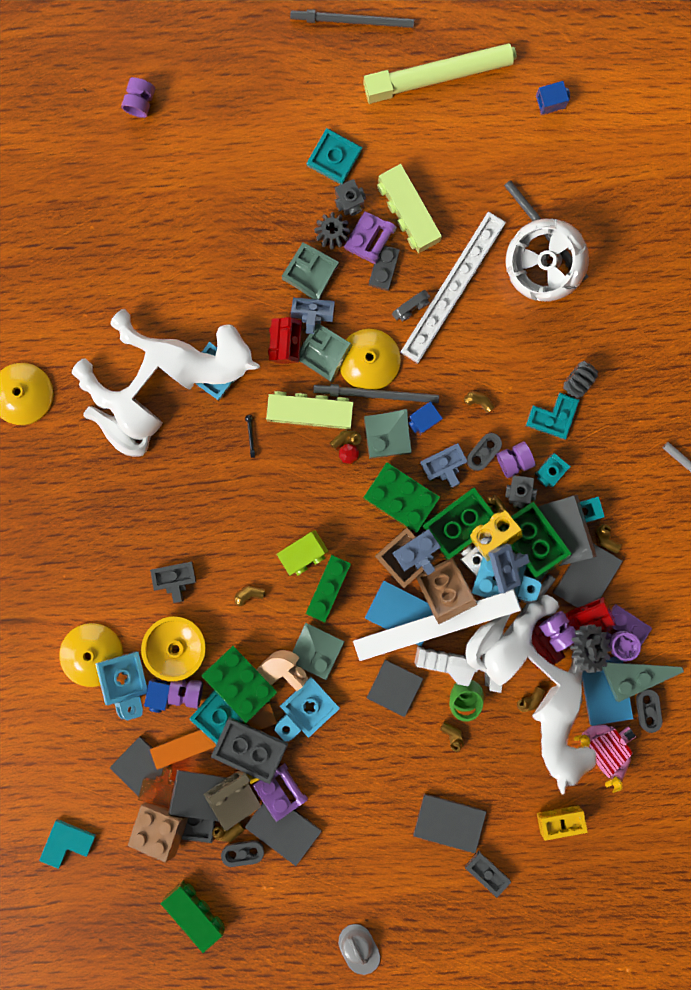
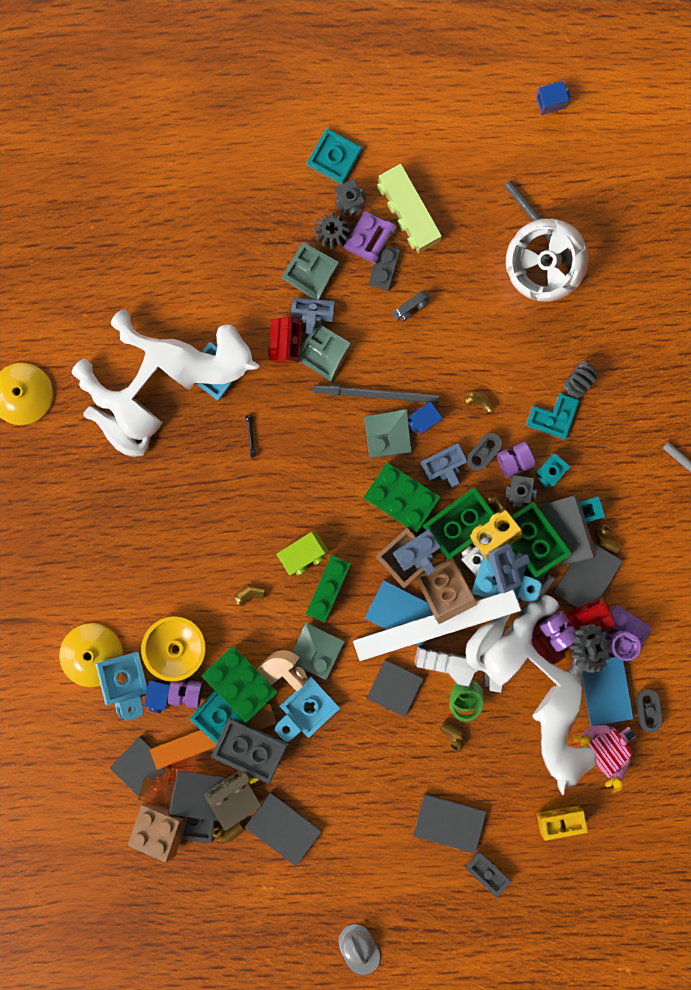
teal tile [39,819,96,869] -> none
medium lavender wheel [121,77,156,118] -> none
dark grey hinge [150,562,197,603] -> none
green brick [161,881,225,953] -> none
dark grey plate [221,840,264,867] -> none
medium lavender plate [252,763,308,822] -> none
yellowish green brick [266,391,353,430] -> none
dark grey bar [290,9,414,28] -> none
pearl gold arm [329,430,361,451] -> none
yellow dish [339,329,401,390] -> none
red tile [339,444,359,464] -> none
yellowish green brick [364,43,517,104] -> none
white tile [400,212,506,363] -> none
pearl gold arm [517,687,545,712] -> none
sand green wing [602,662,684,702] -> none

